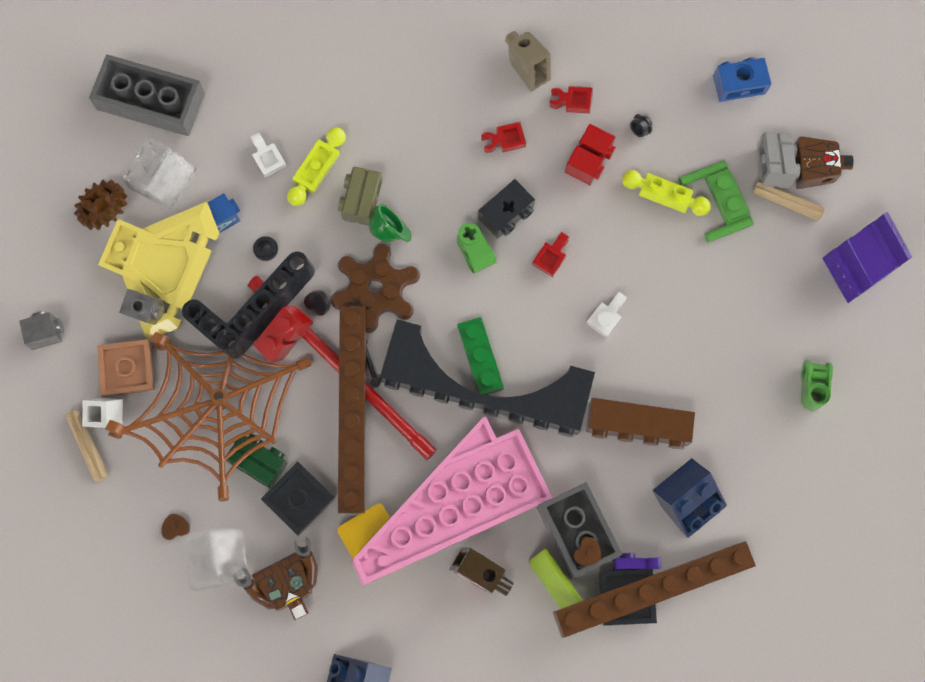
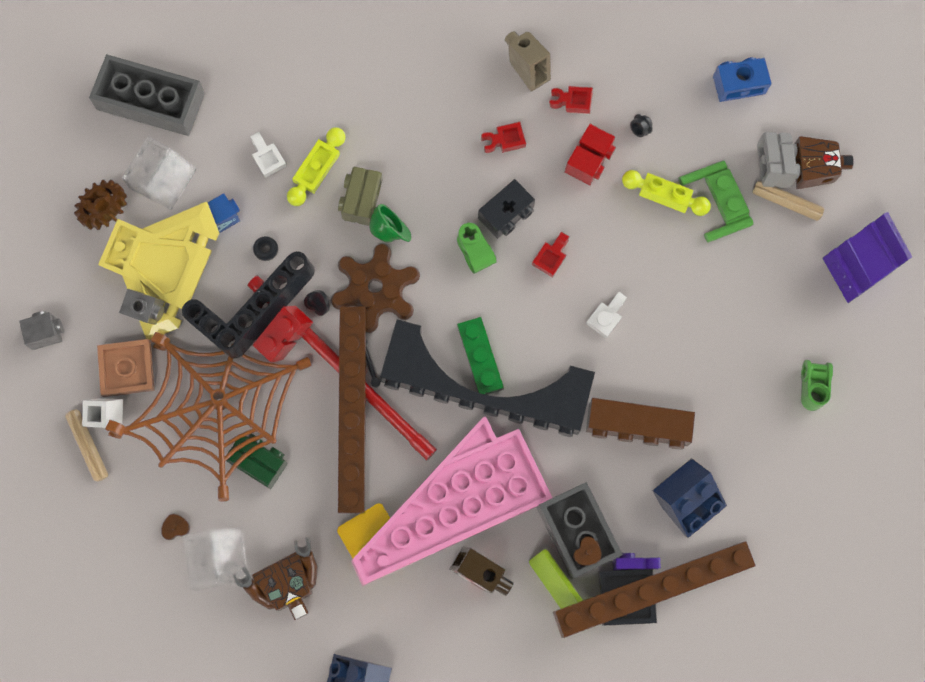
black plate [261,461,336,536] -> none

